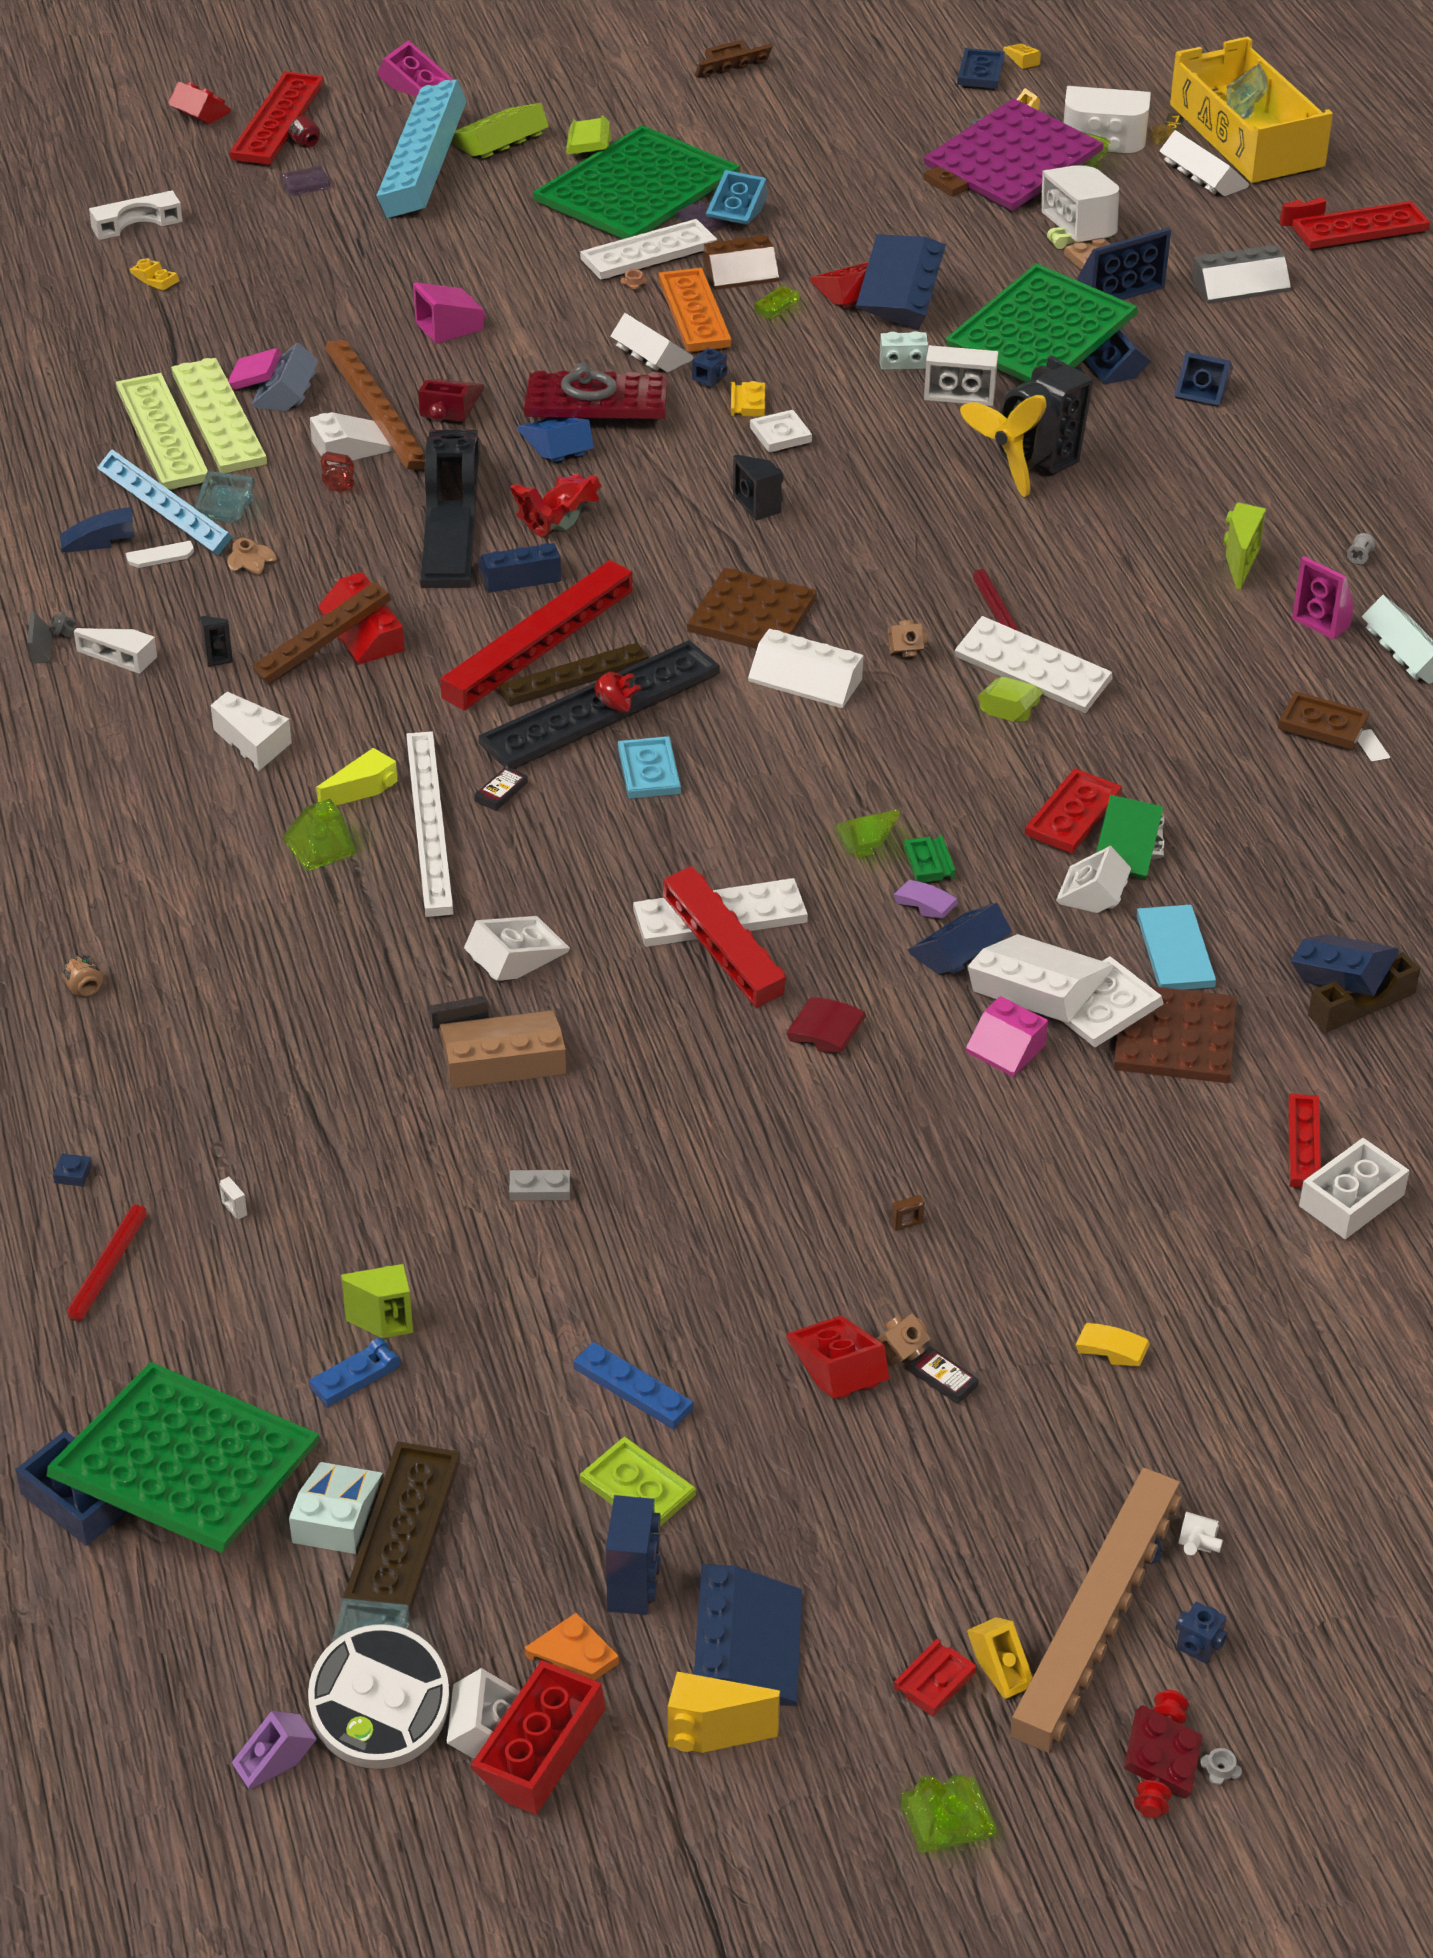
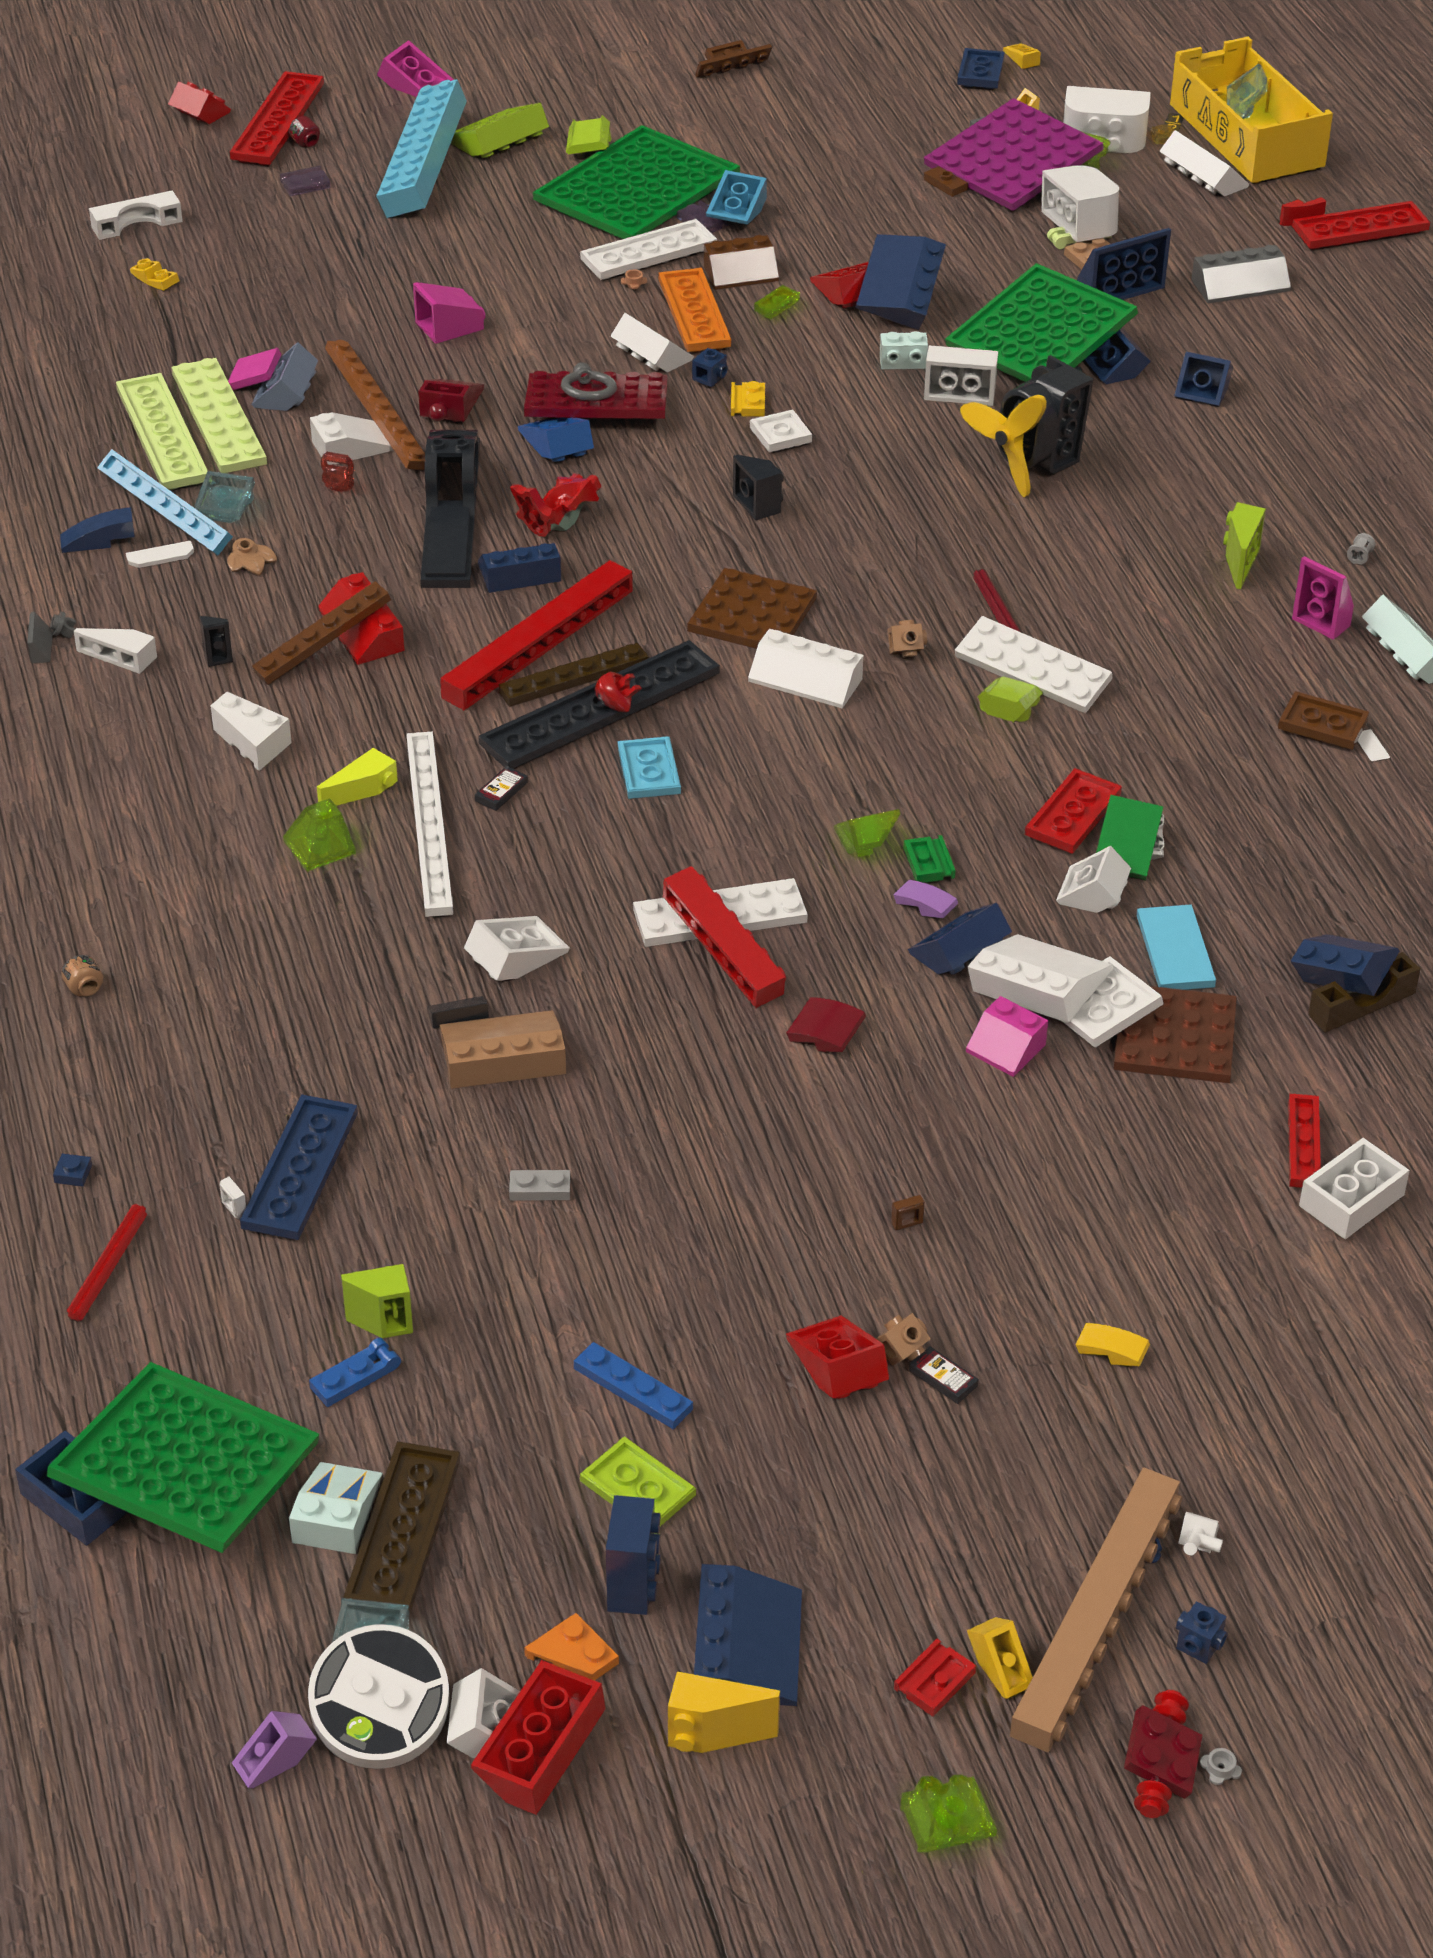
none -> dark blue plate [240,1094,358,1240]

